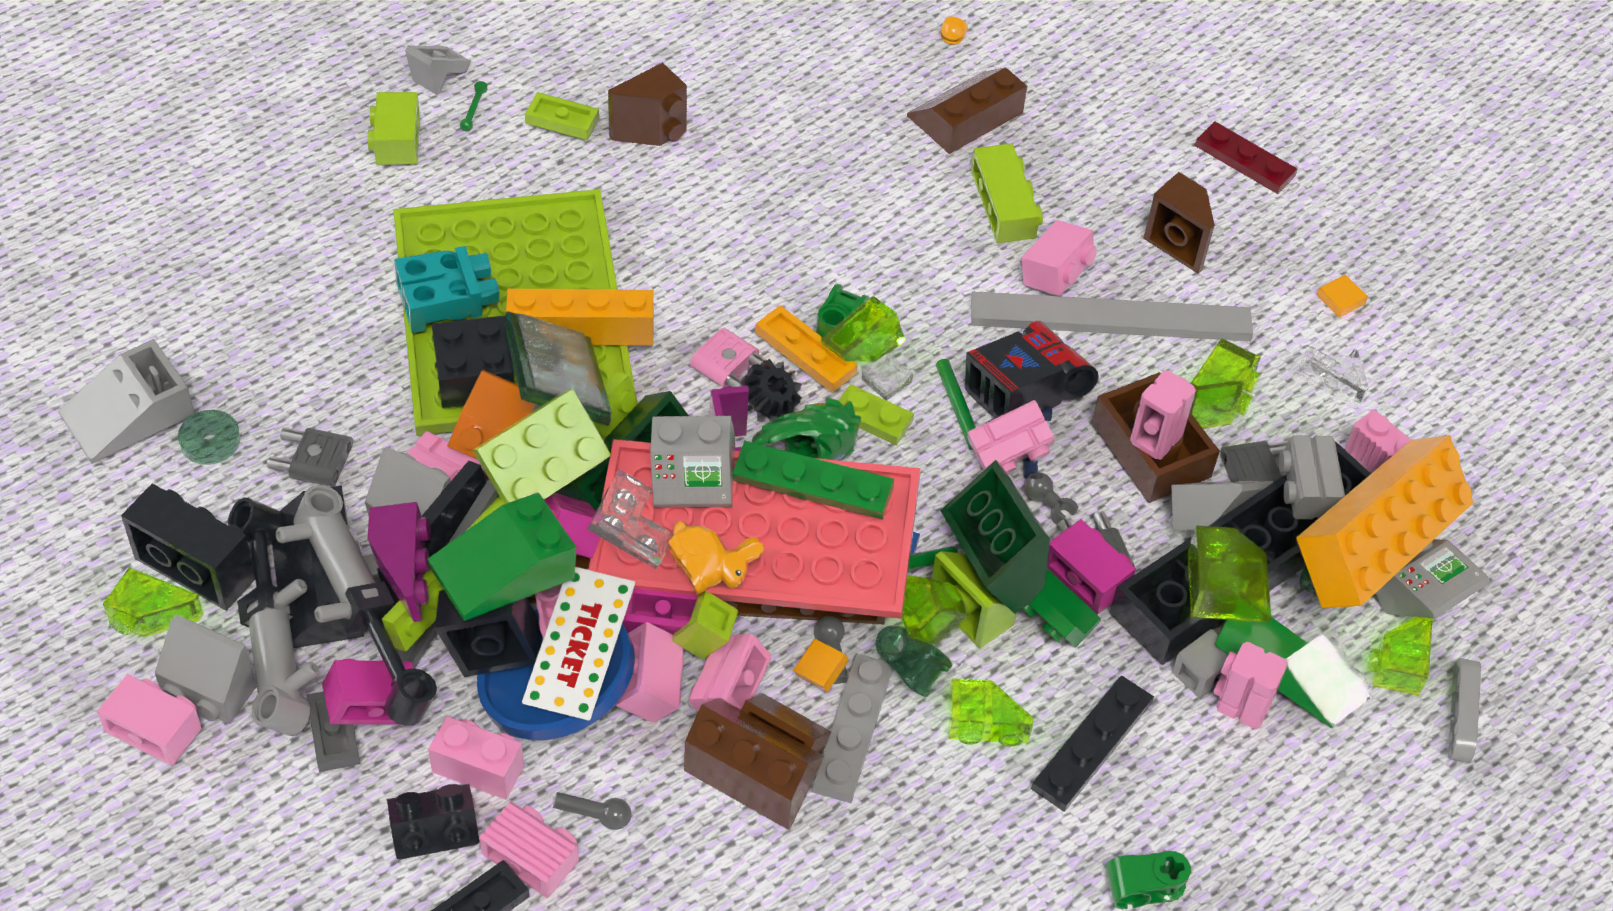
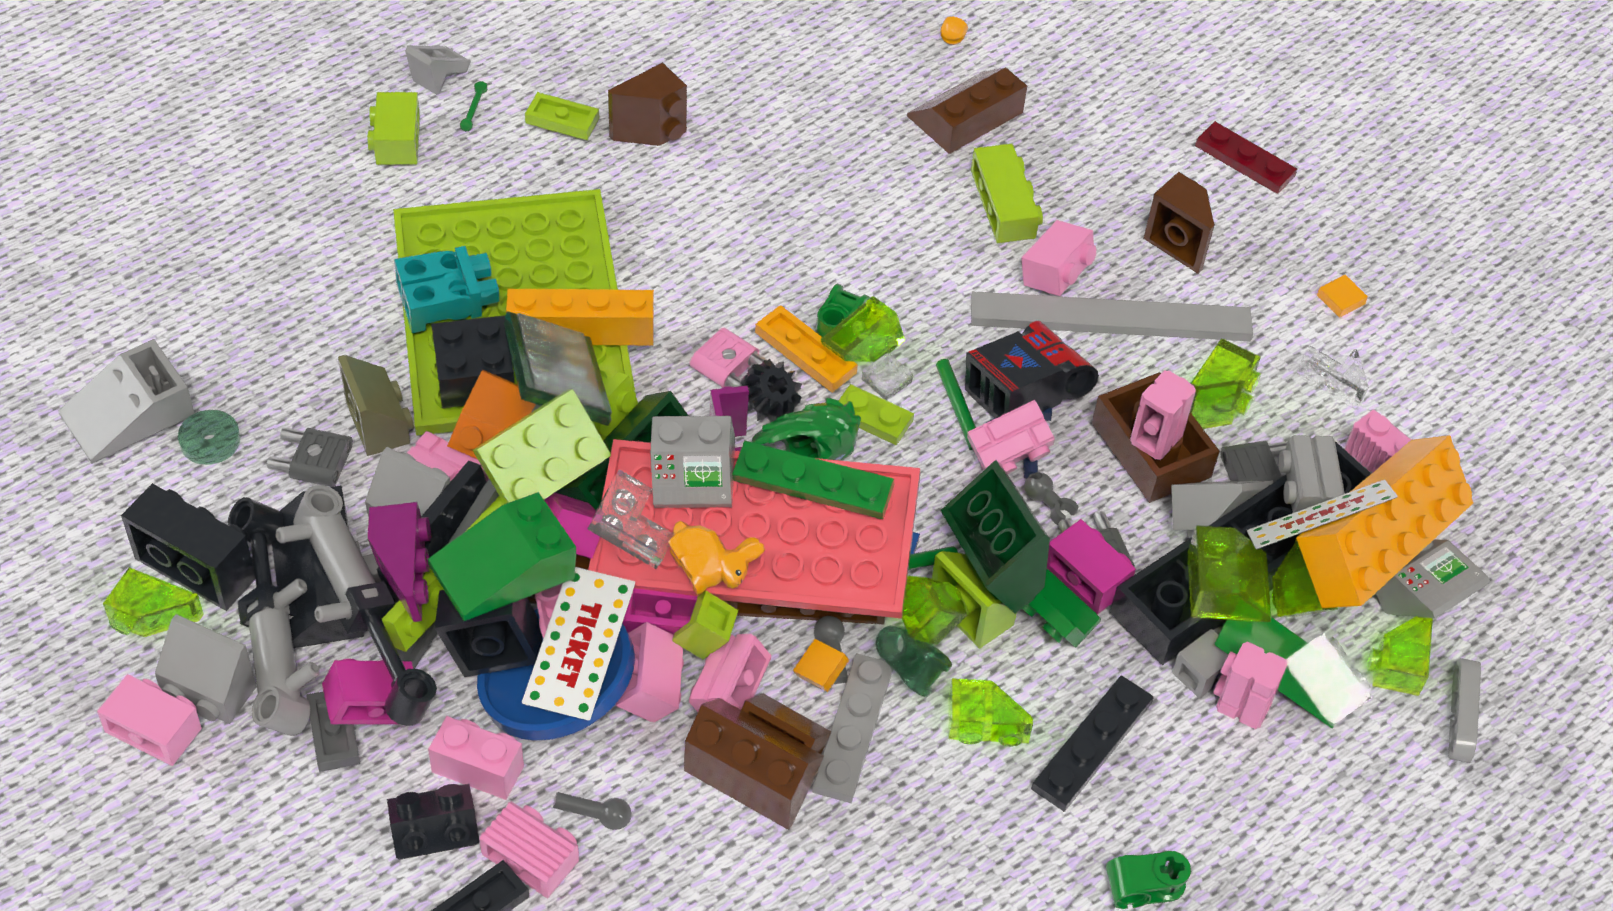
none -> olive slope [338,355,414,456]
none -> white sticker [1247,480,1398,549]
none -> clear neon green slope [1272,540,1338,617]

